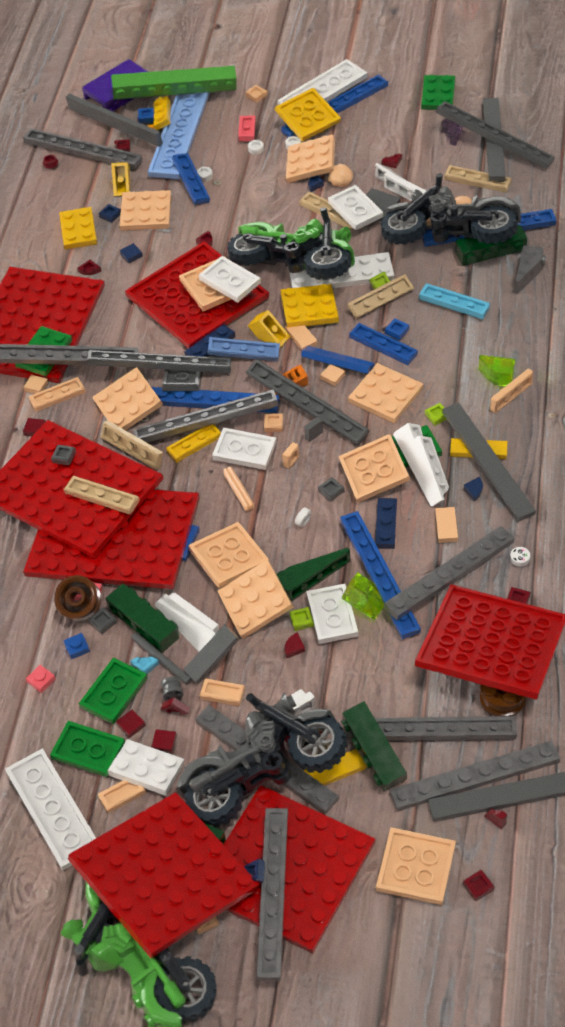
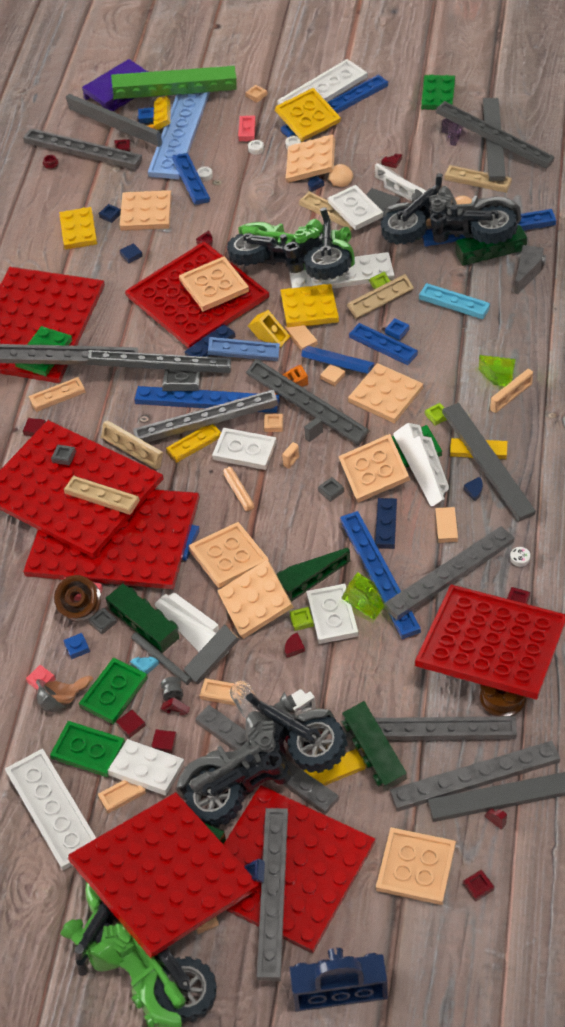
light nougat tile [24,375,48,394] -> none
dark red tile [77,259,101,275] -> none
light nougat plate [92,367,163,431] -> none
yellow slope [111,162,131,196] -> none
white plate [199,256,261,302] -> none
white tile [295,507,312,527] -> none
none -> piece [36,676,94,712]
none -> clear plate [230,681,260,718]
none -> dark blue brick [289,947,388,1012]

